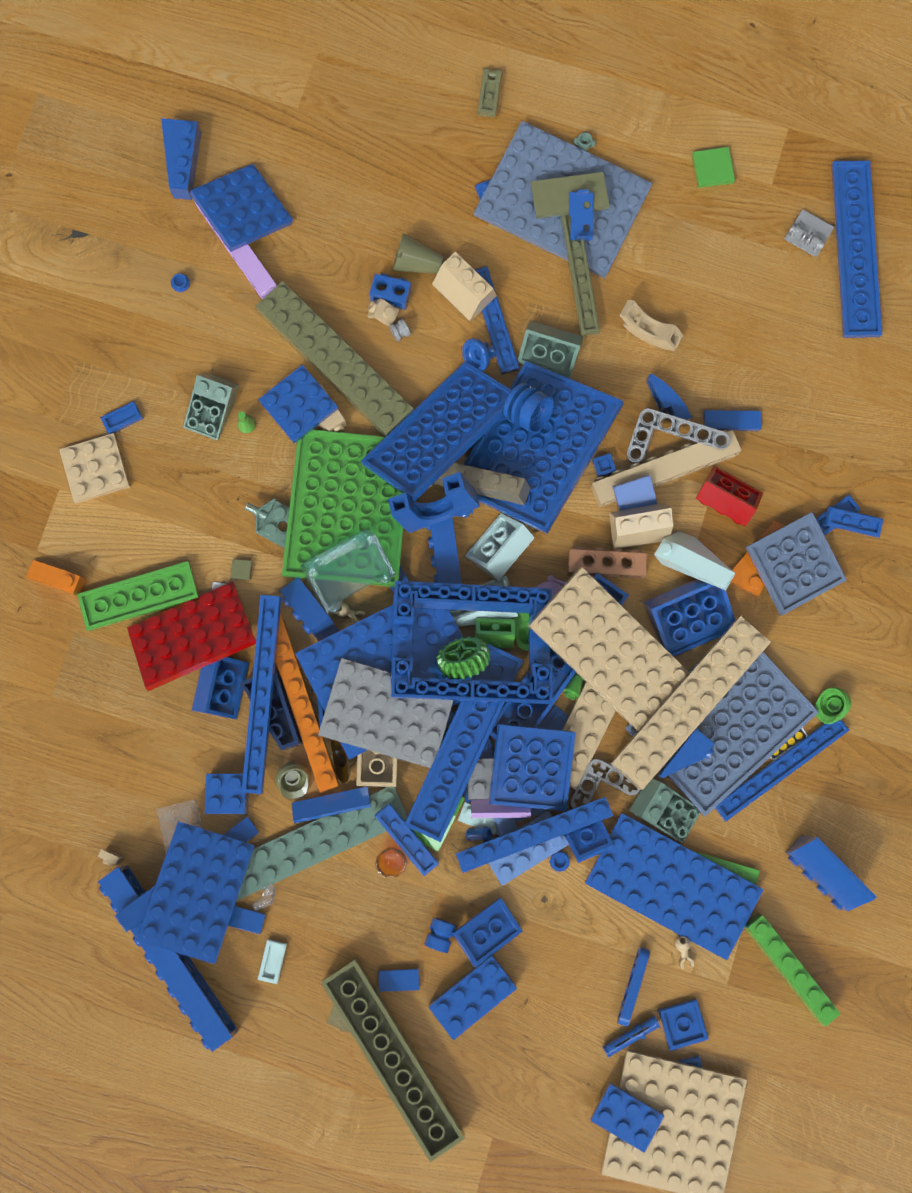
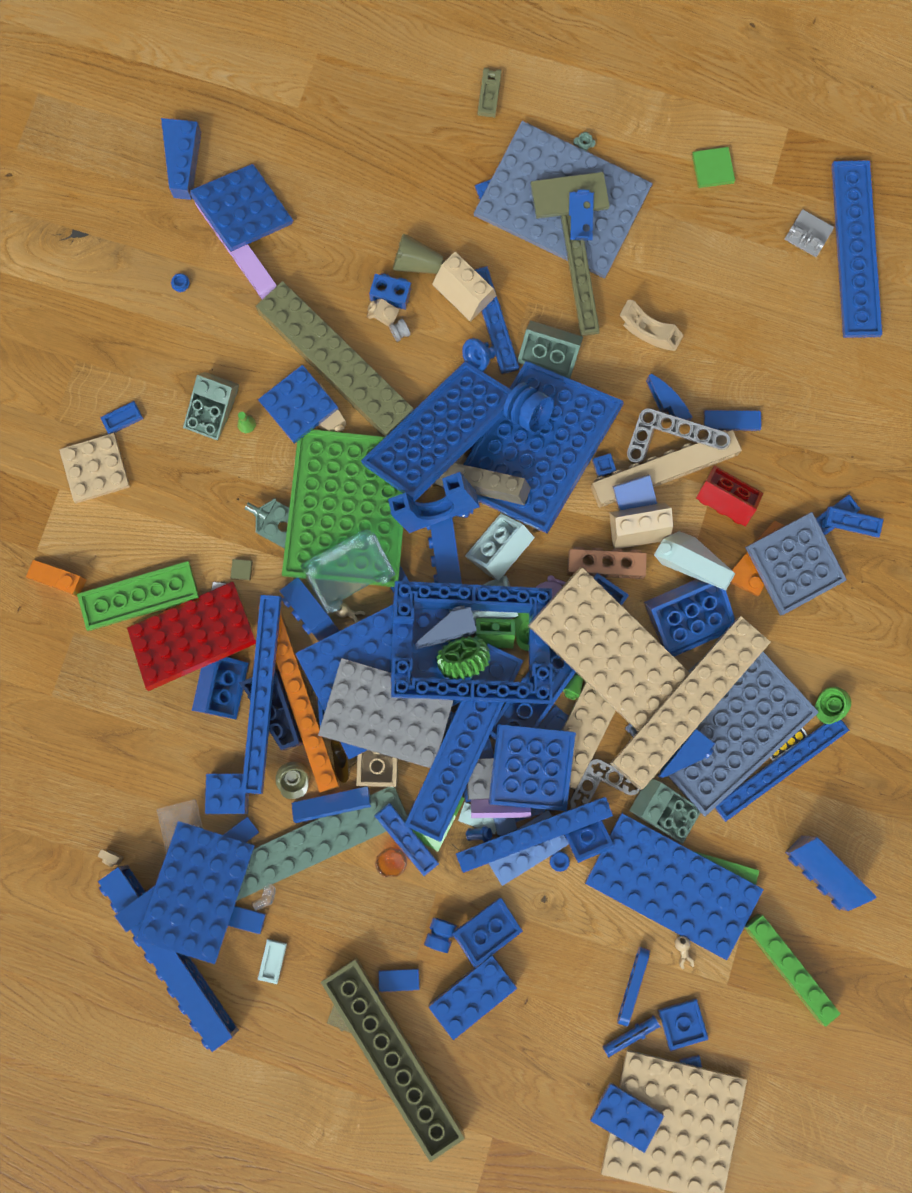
none -> sand blue slope [414,606,477,650]

